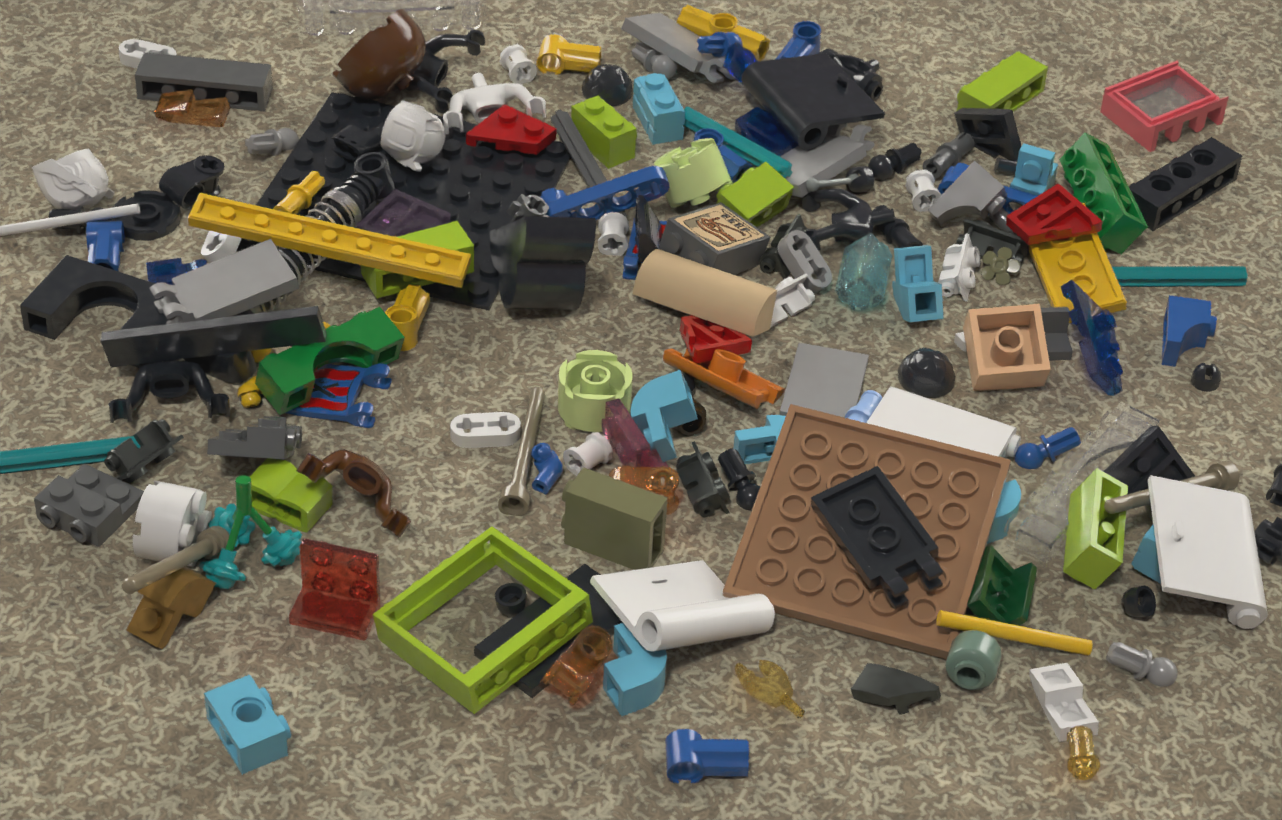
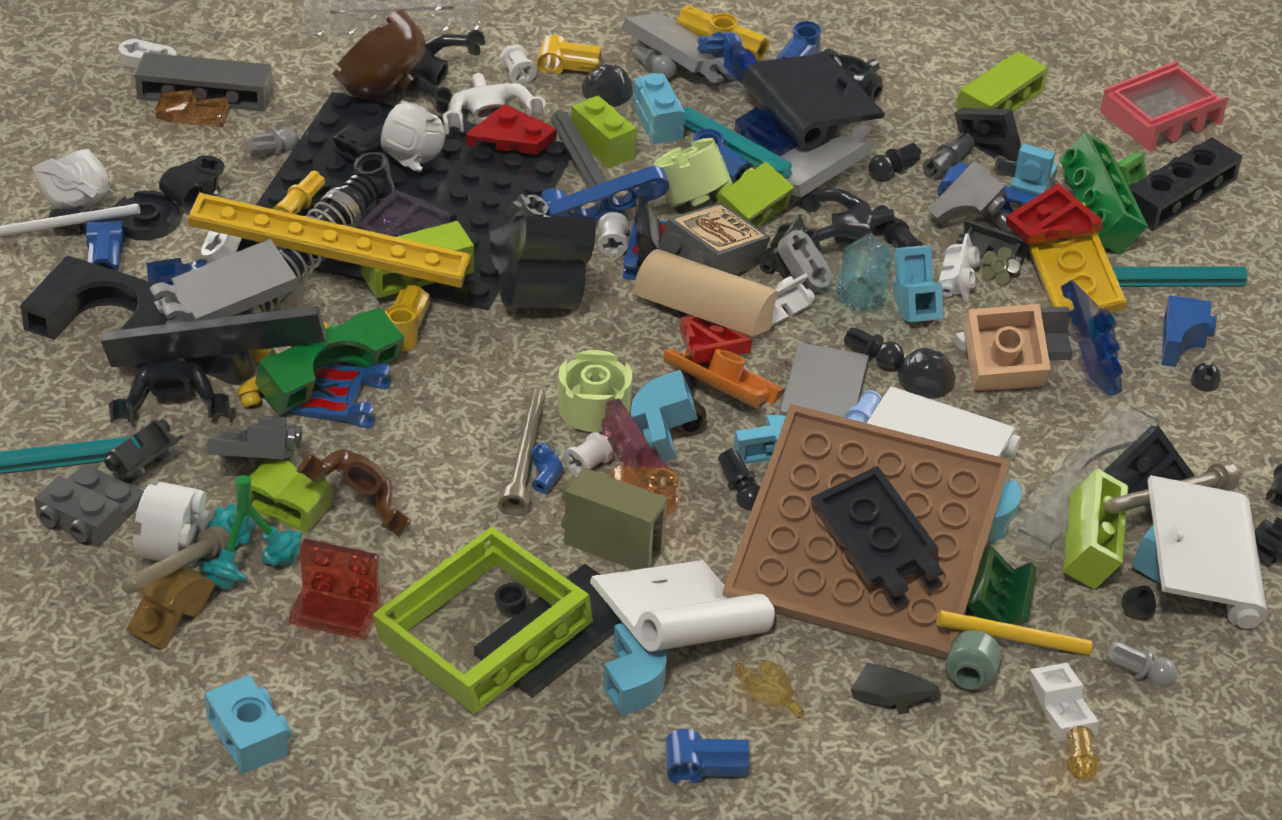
white beam [450,412,521,448] -> none
clear orange piece [540,626,613,706] -> none
pearl dark grey hinge [676,441,730,517] -> none
hinge [806,166,874,193] -> none
white bush [905,170,941,212] -> none
blue axle [1014,427,1081,469] -> none
none -> black axle [844,327,904,370]
none -> bright green tile [1118,152,1147,186]

